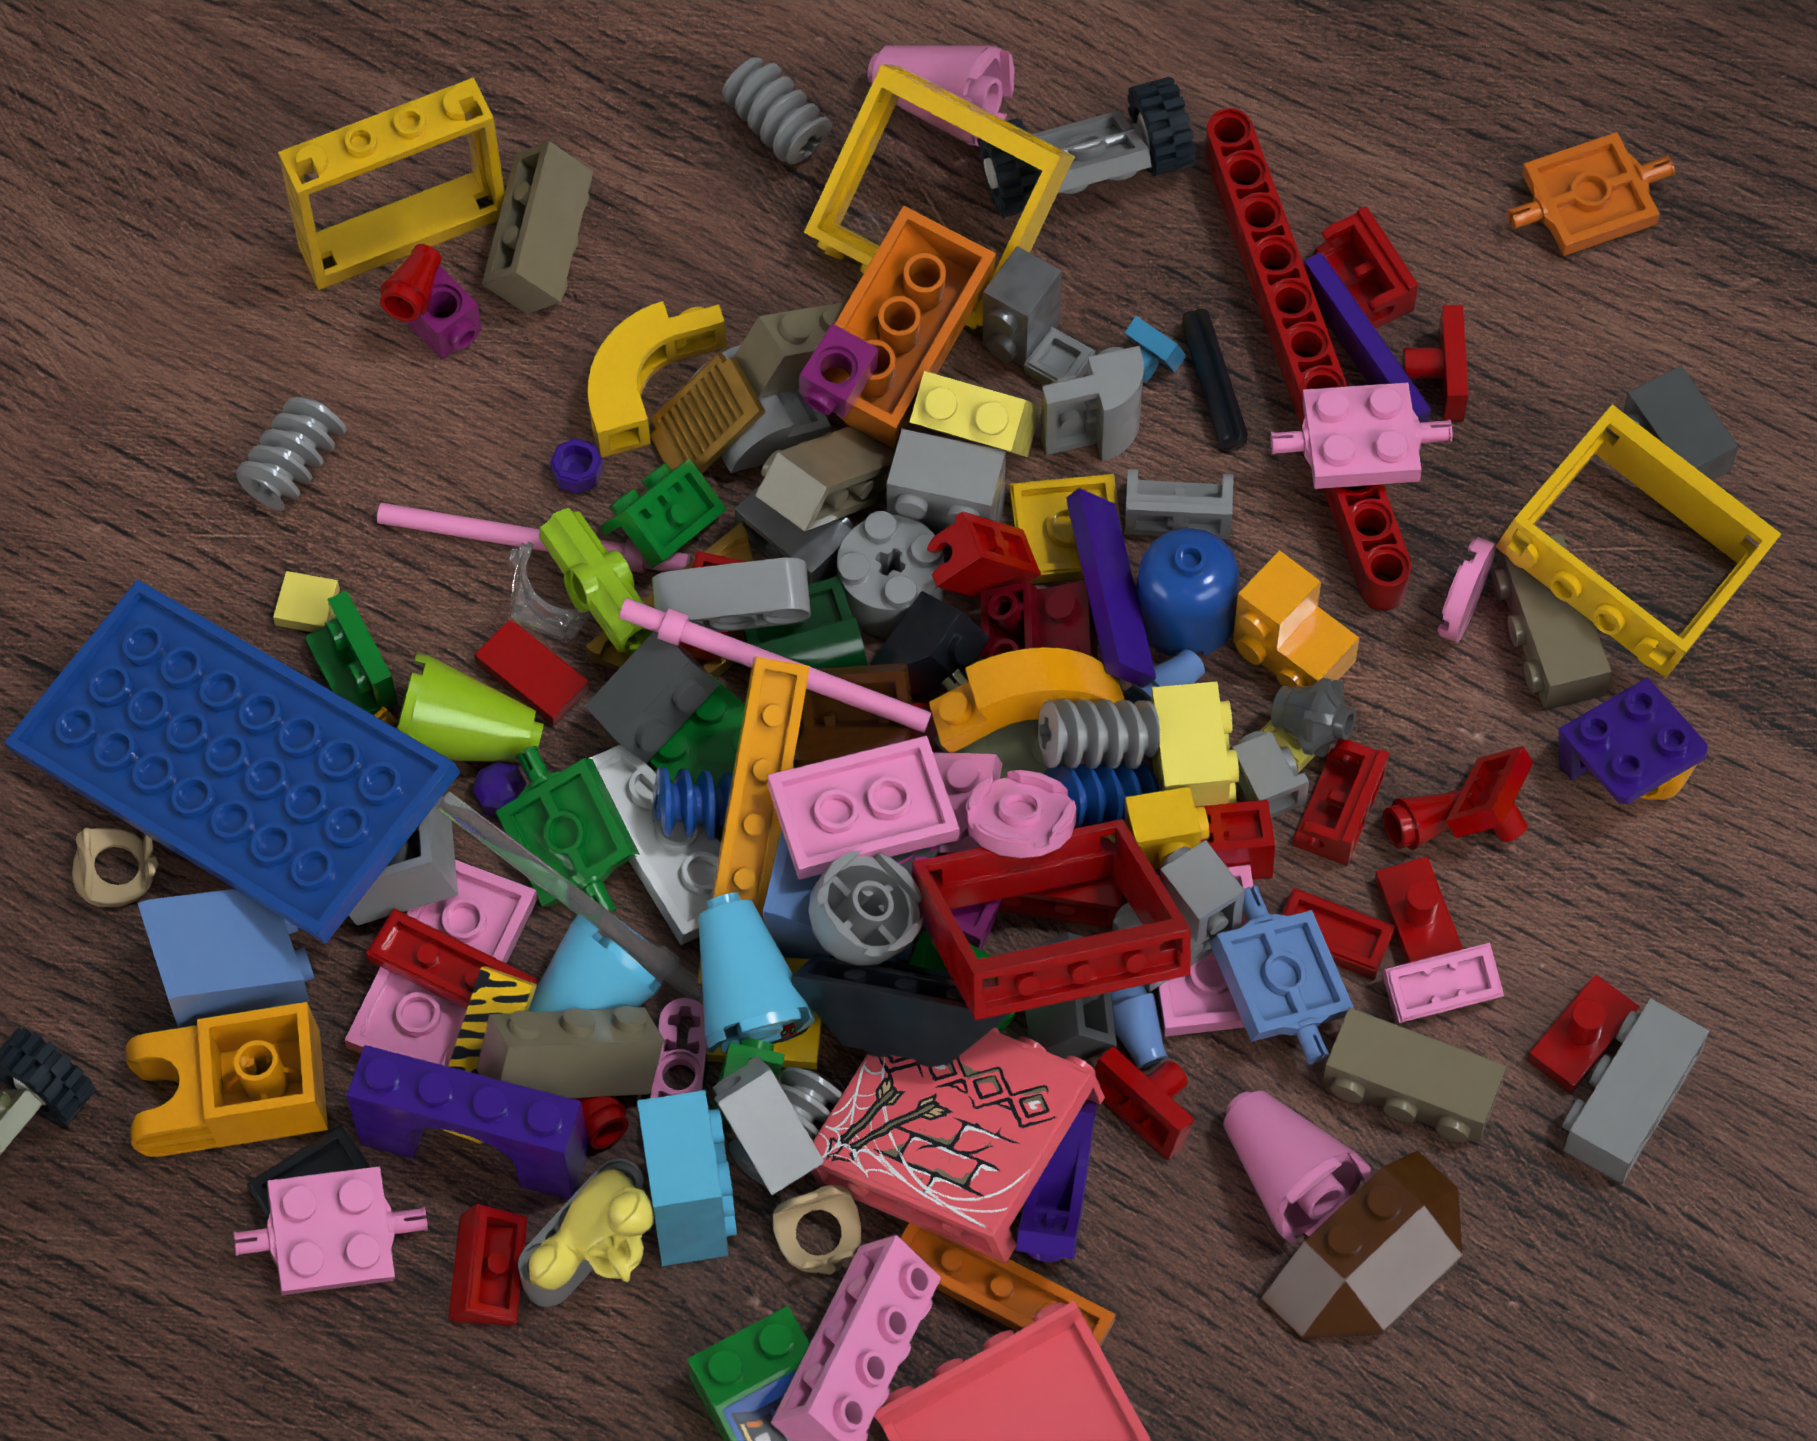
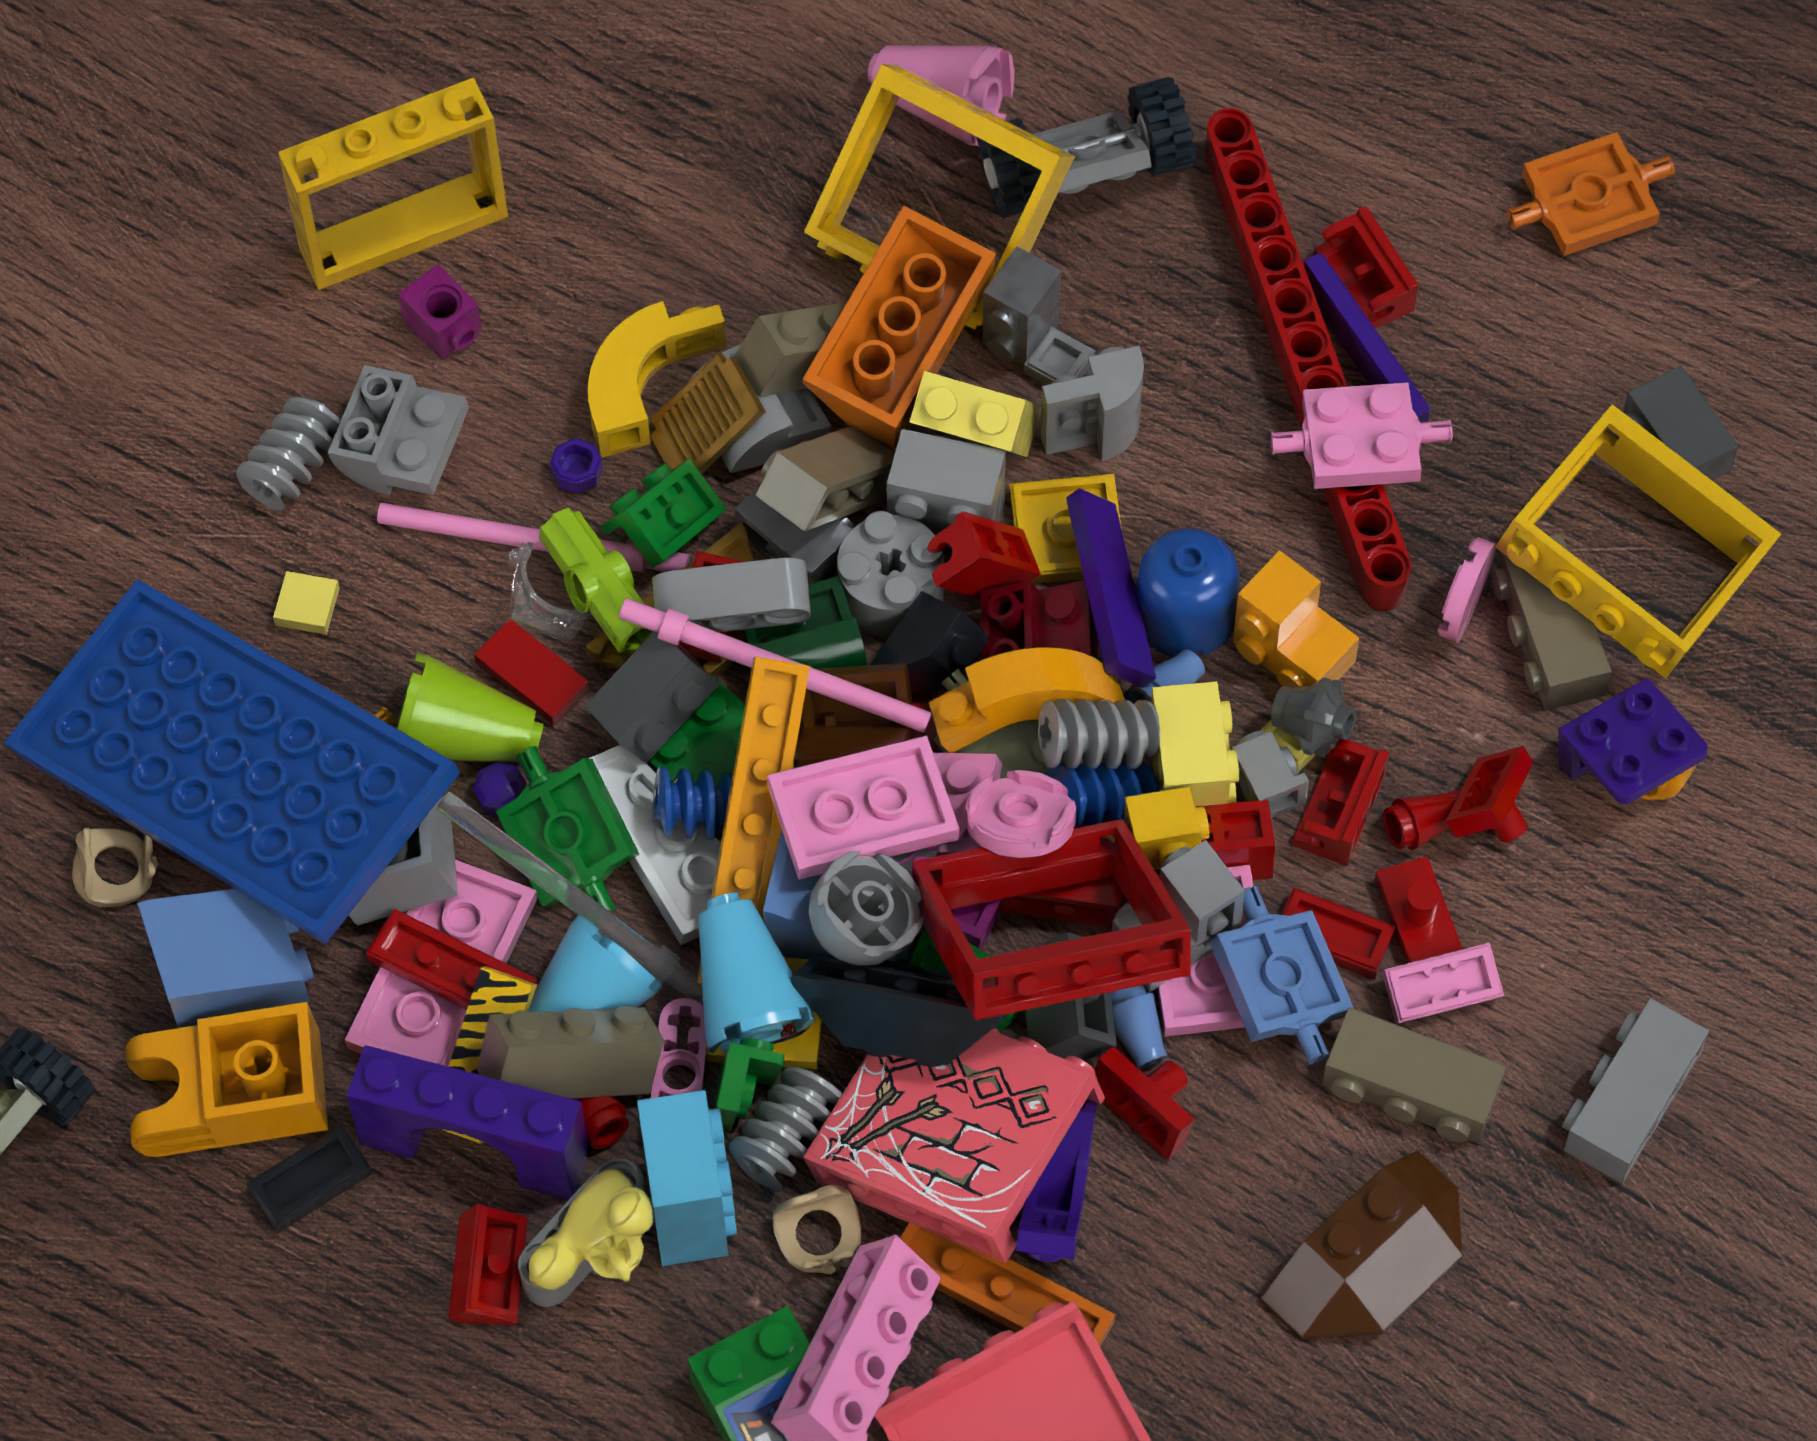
bright pink plate [233,1166,428,1296] -> none
green bracket [306,590,398,715] -> none
red cone [380,244,442,322] -> none
dark tan brick [482,141,593,314] -> none
light grey hinge [713,1055,824,1195] -> none
light grey piece [722,57,832,164] -> none
magenta brick [799,323,878,419] -> none
dark azure tile [1124,316,1187,383] -> none
light grey hinge [1124,469,1234,539] -> none
black axle [1182,308,1248,450] -> none
bright pink cone [1223,1090,1372,1244] -> none
red tile [1402,305,1468,422] -> none
red tile [1527,974,1640,1094] -> none
none -> light grey brick [328,365,469,495]

